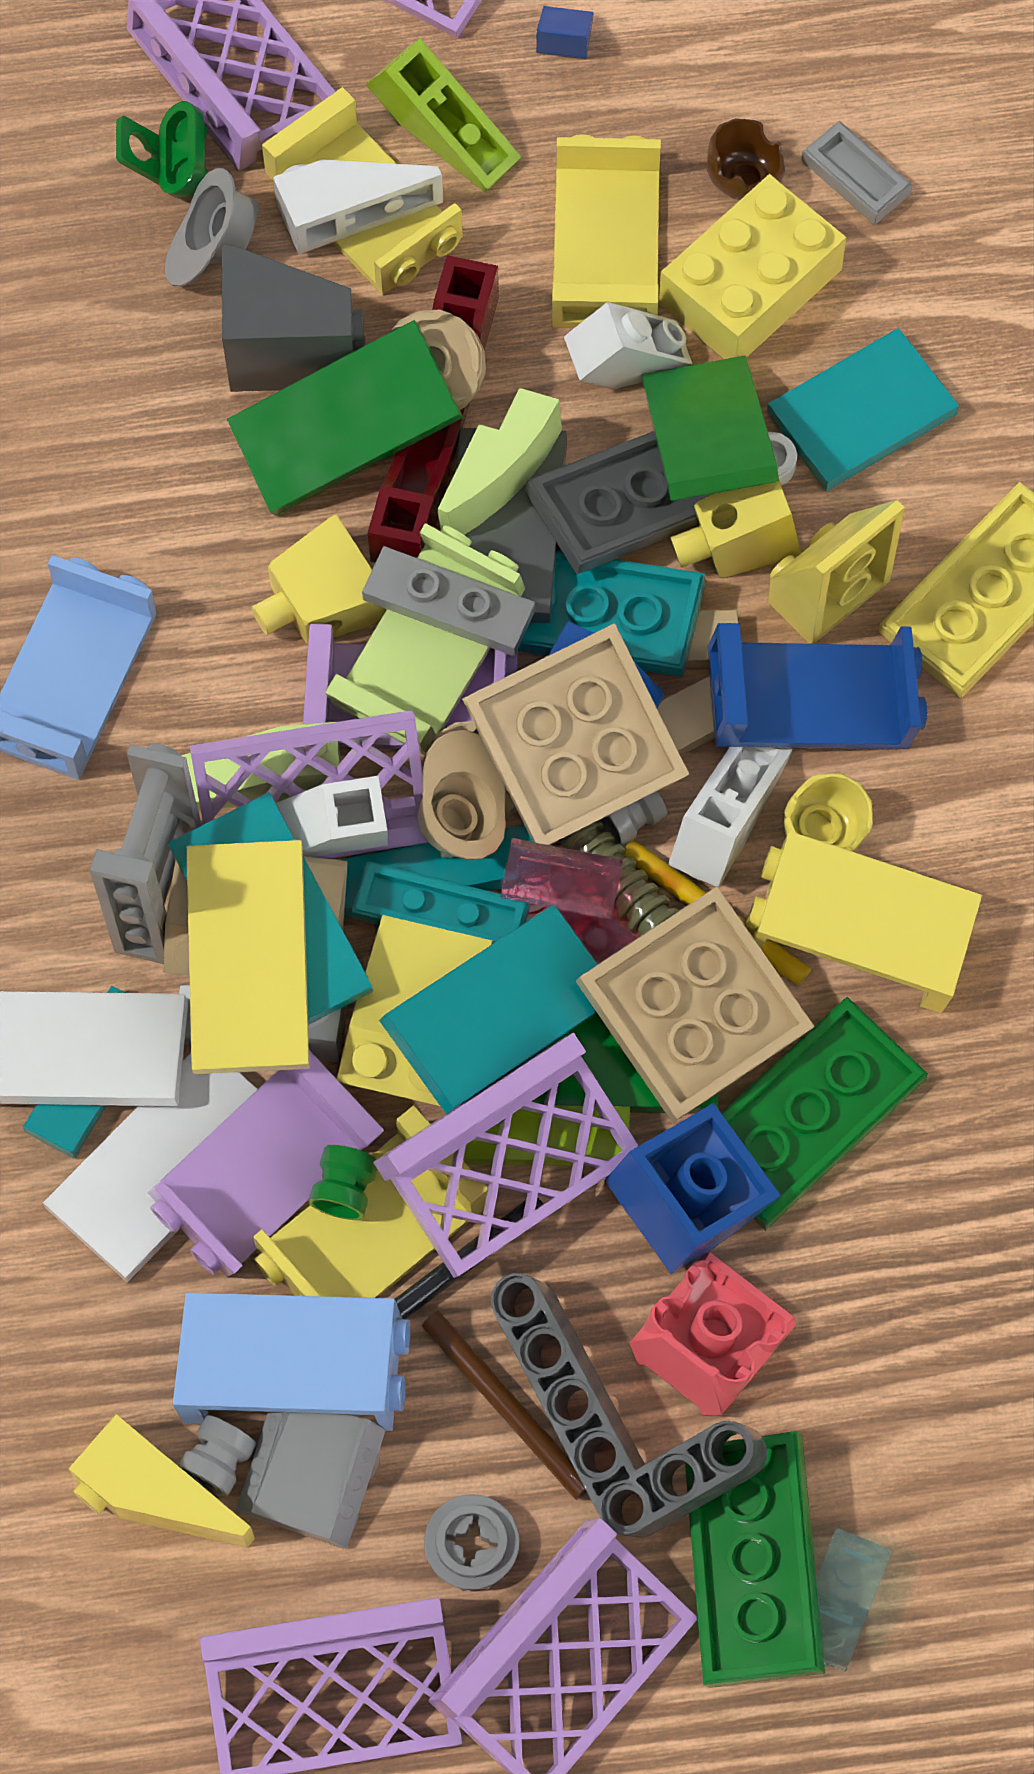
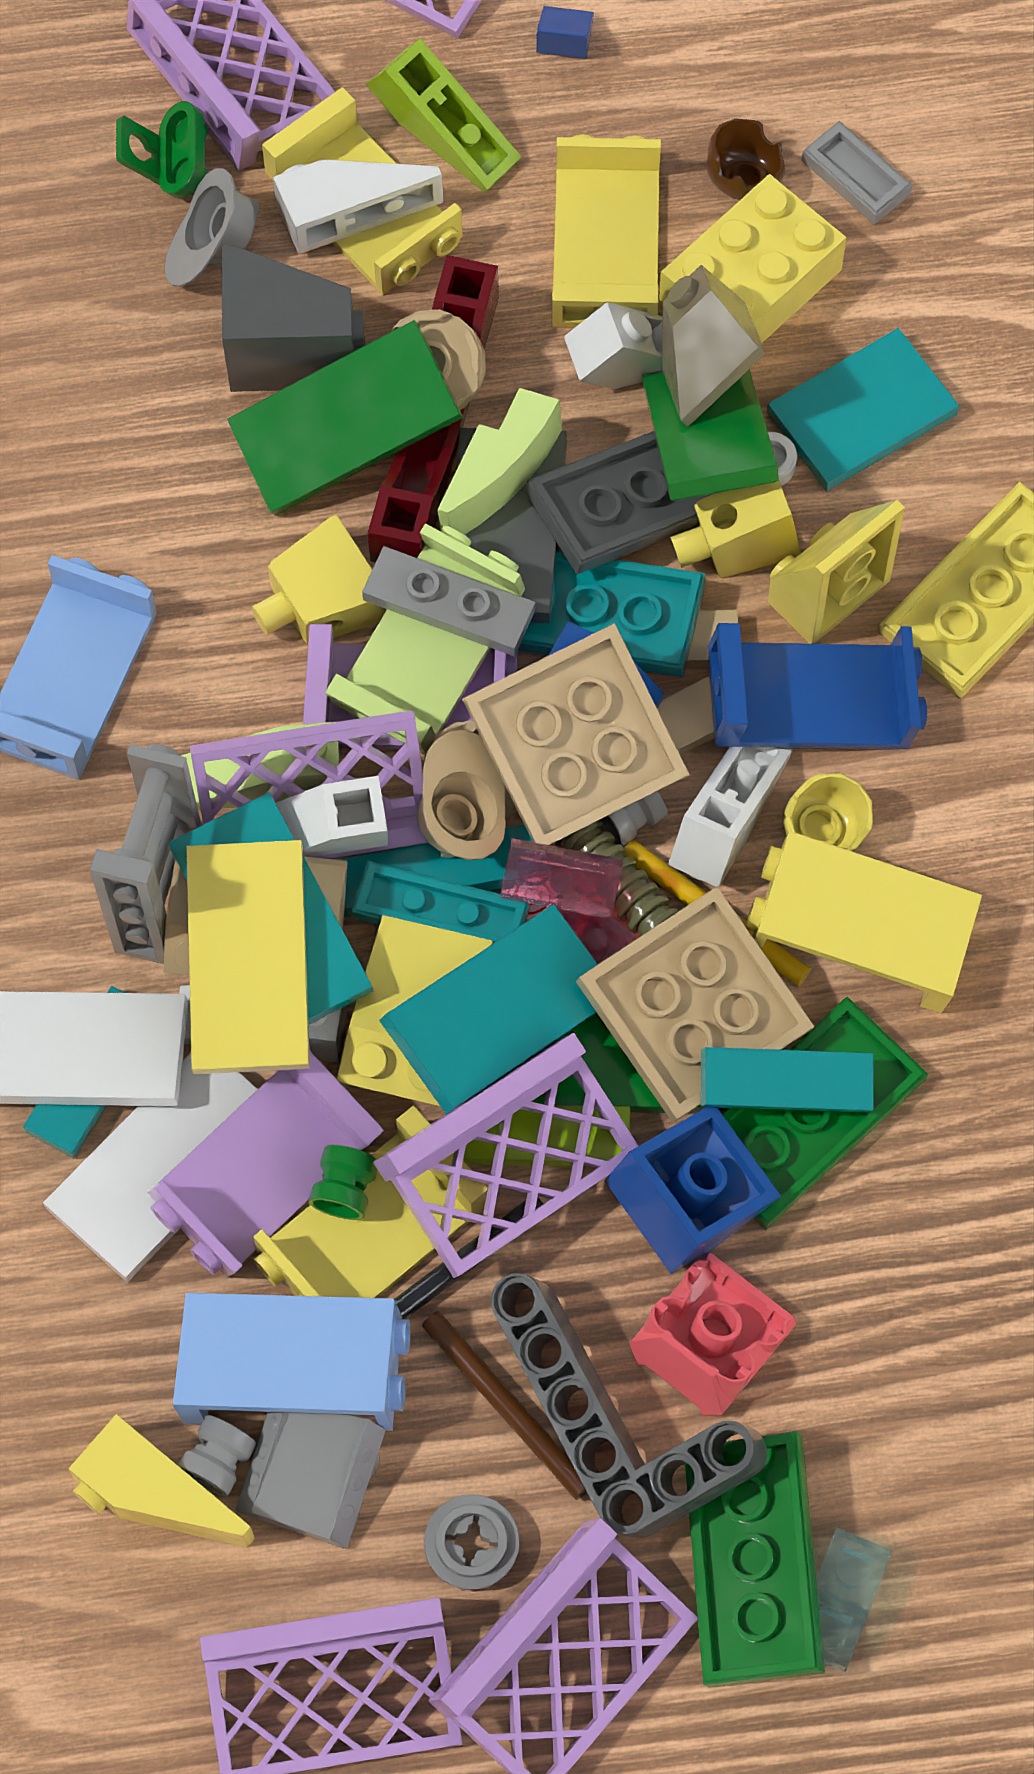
none -> dark tan slope [662,265,766,426]
none -> teal tile [701,1047,873,1112]

